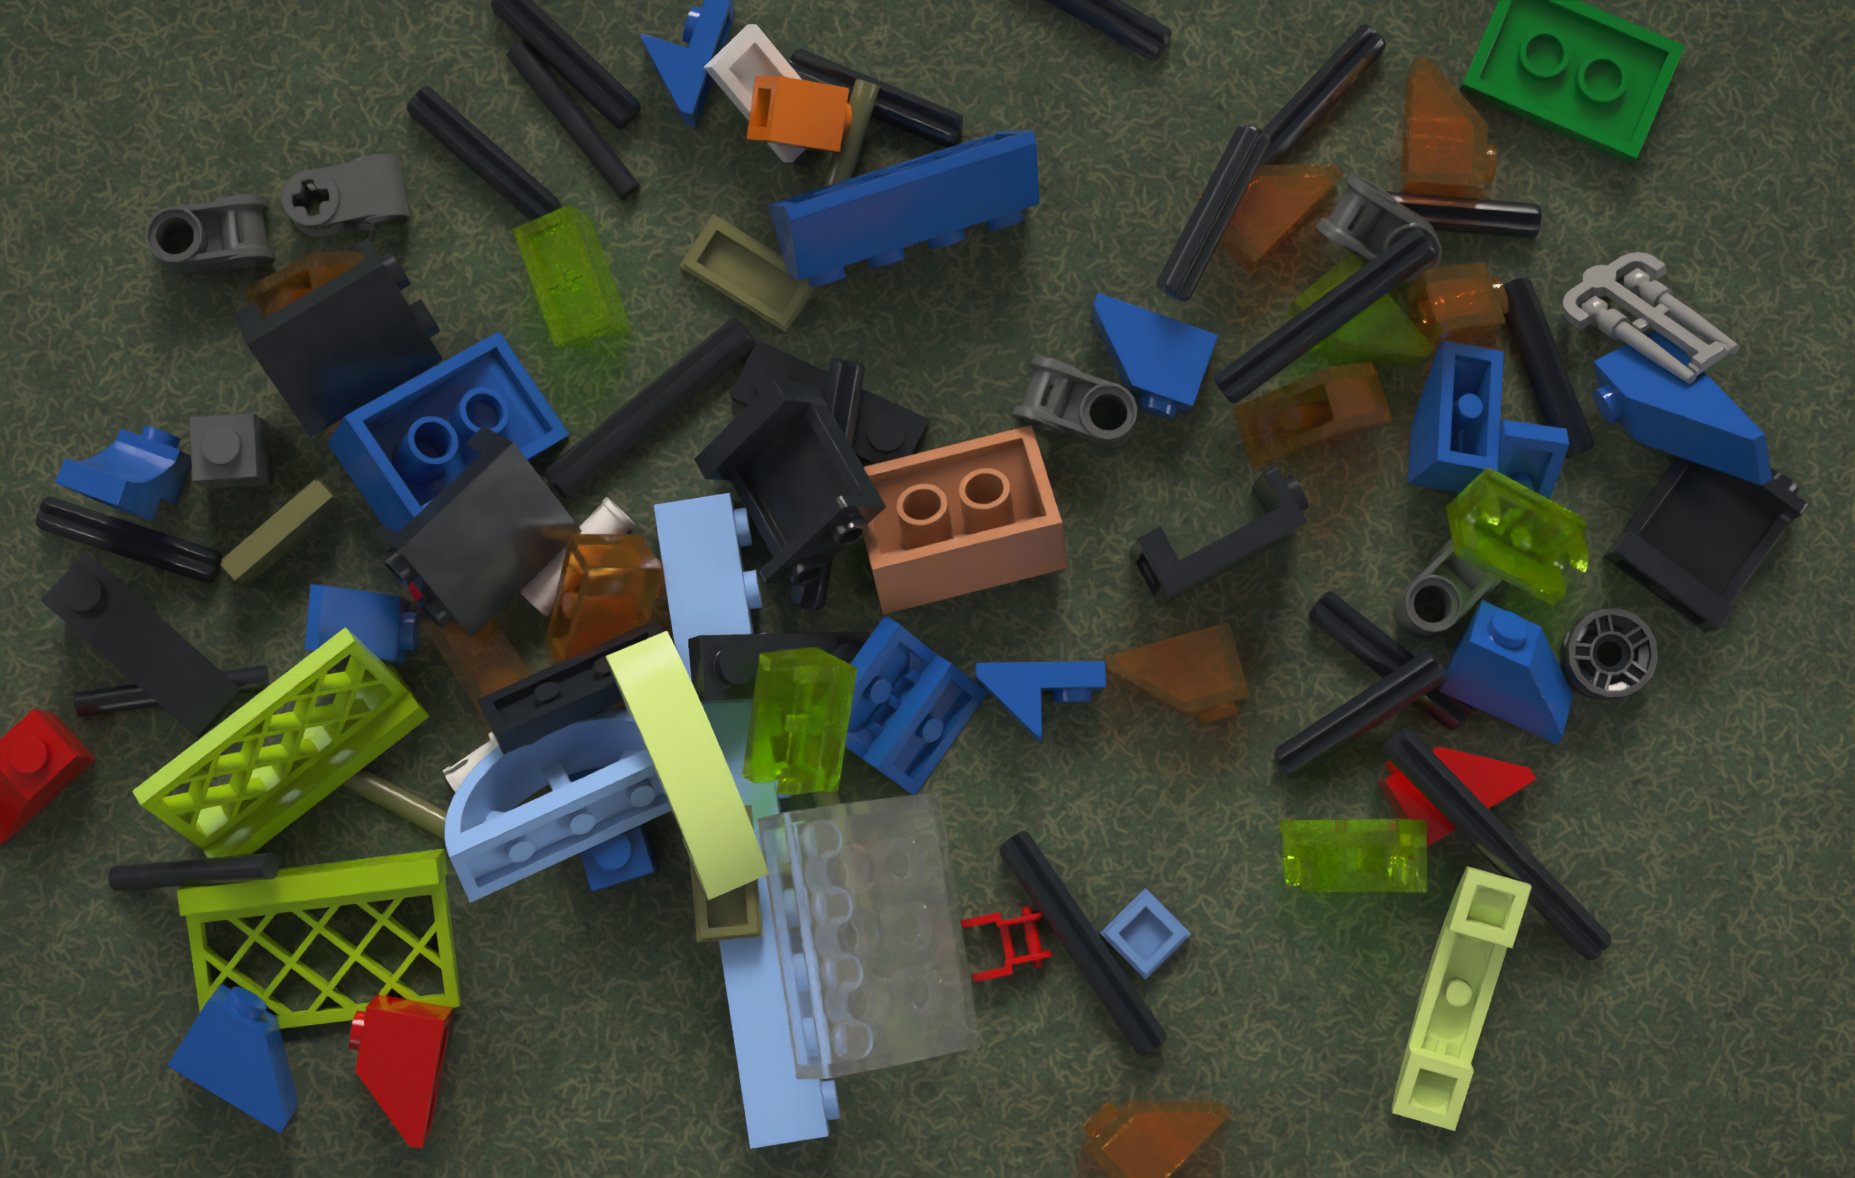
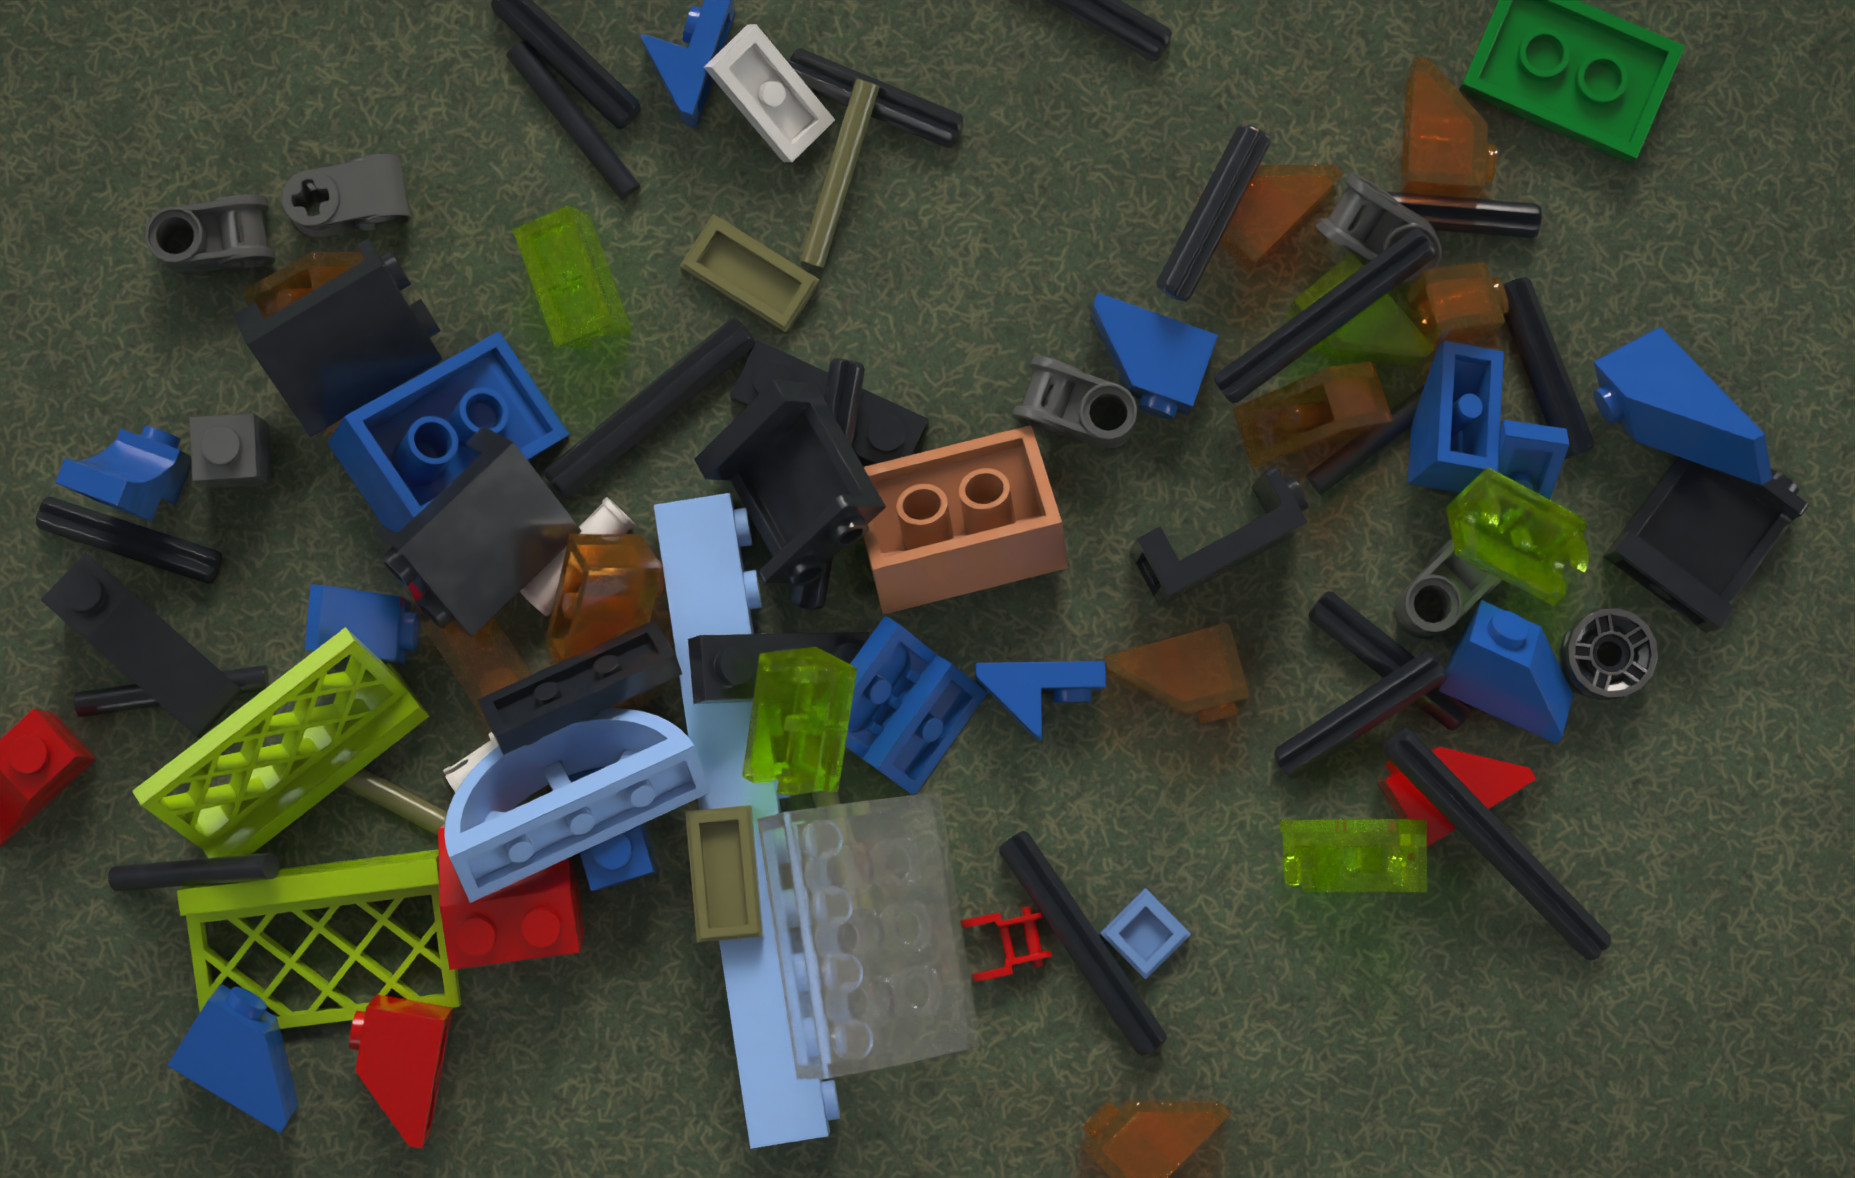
olive tile [220,480,344,587] -> none
black axle [406,86,562,228] -> none
yellowish green slope [605,631,769,900] -> none
orange brick [747,76,852,152] -> none
blue slope [767,130,1040,287] -> none
black axle [1256,24,1387,177] -> none
yellowish green slope [1391,866,1532,1131] -> none
light grey piece [1563,252,1740,384] -> none
none -> red slope [438,825,585,970]
none -> black bar [1306,384,1425,495]

